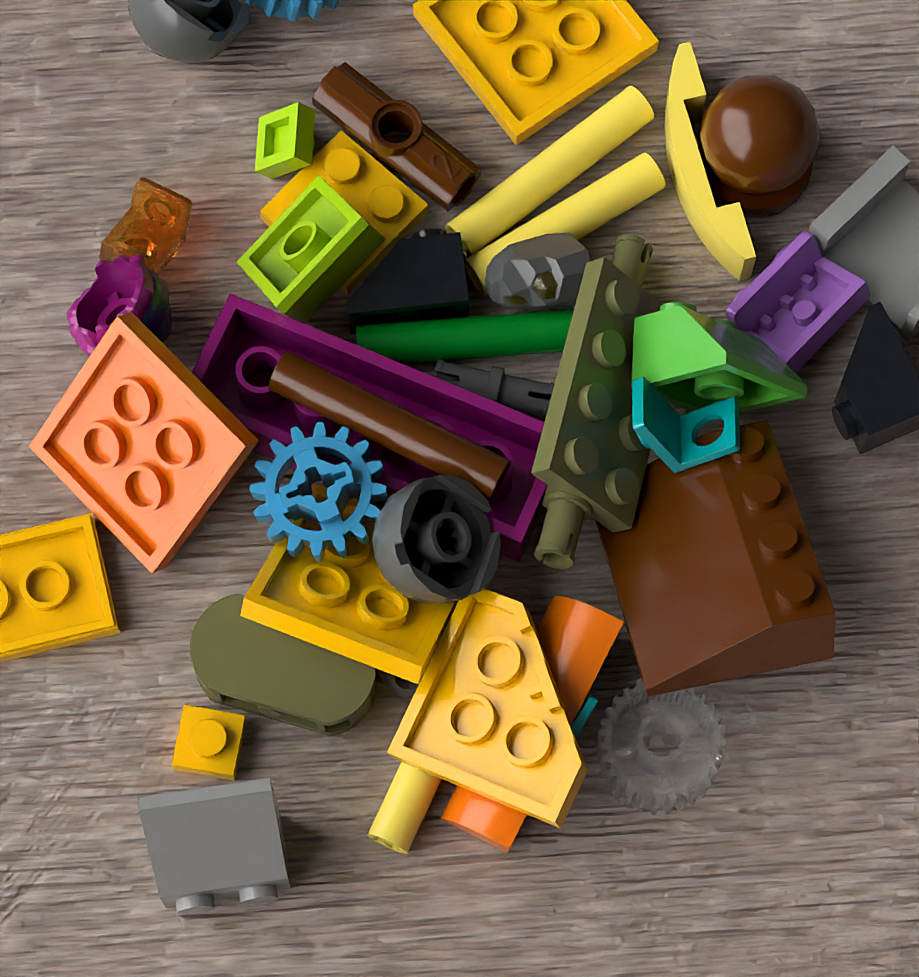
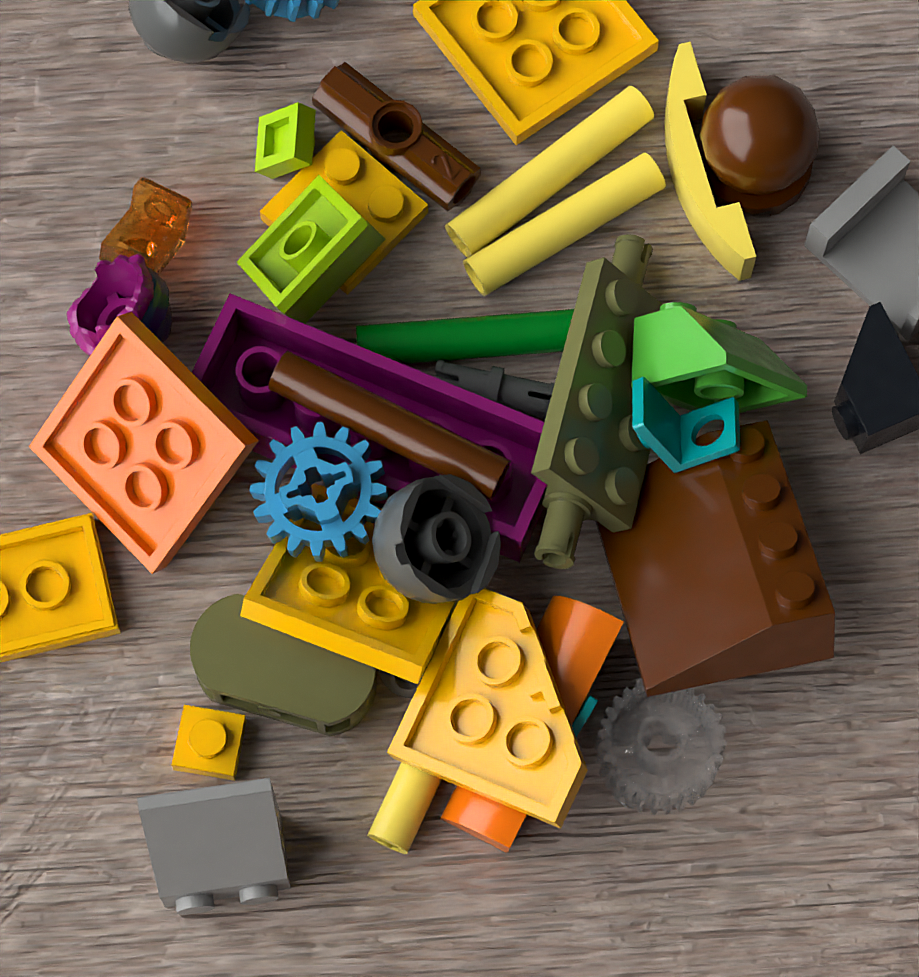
black slope [347,229,469,334] -> none
dark grey rock [485,233,590,312] -> none
medium lavender bracket [725,231,871,373] -> none

